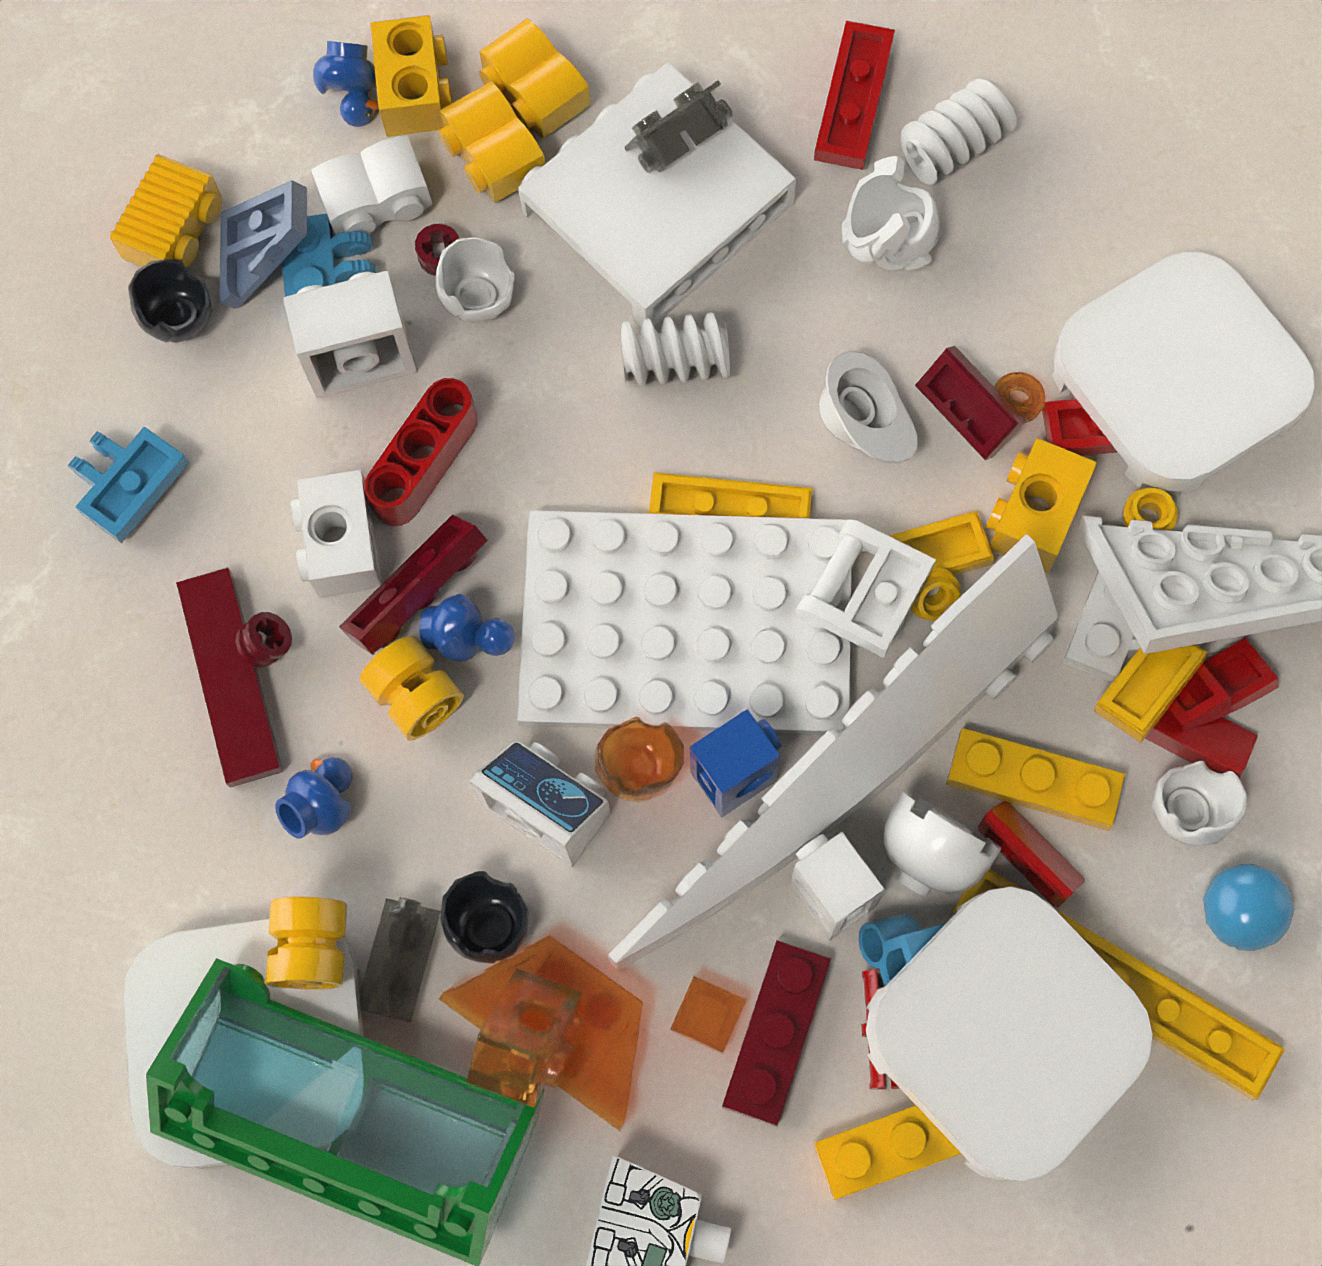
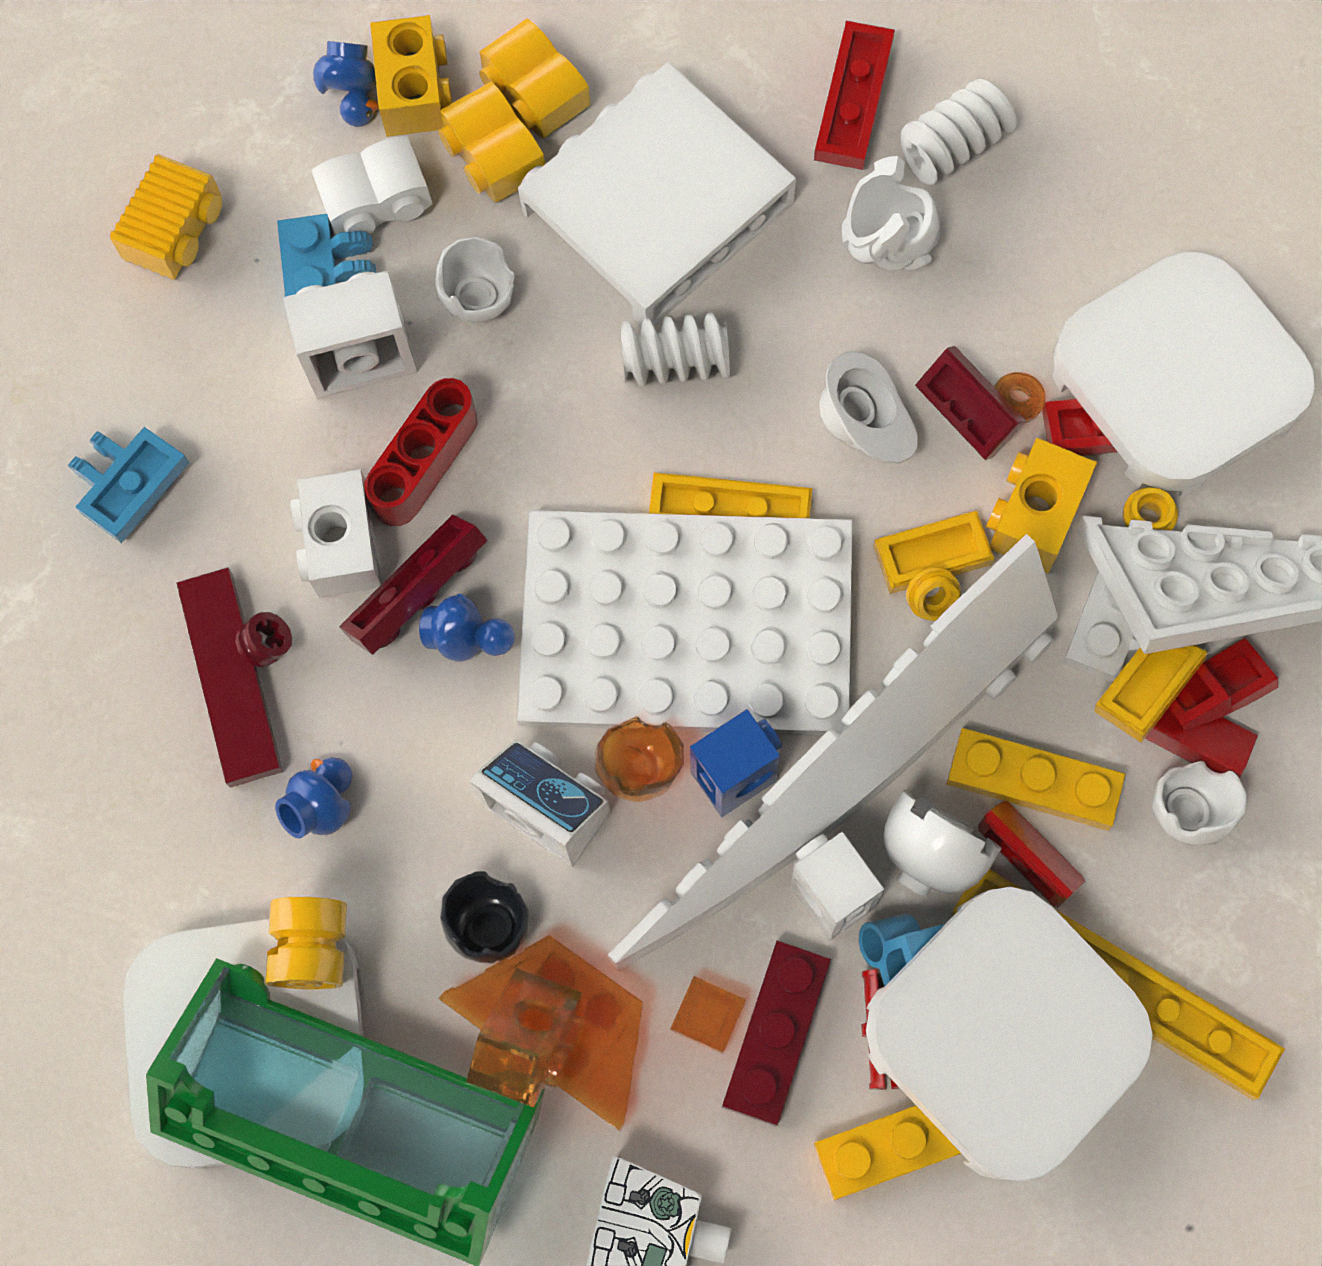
black hair [128,259,213,343] -> none
sand blue wing [219,180,307,309] -> none
yellow wheel [359,636,464,741] -> none
clear smoke hinge [359,897,441,1023] -> none
dark red bush [415,224,460,276] -> none
clear smoke hinge [624,80,733,173] -> none
white plate [795,519,936,658] -> none
dark azure hair [1203,864,1294,951] -> none

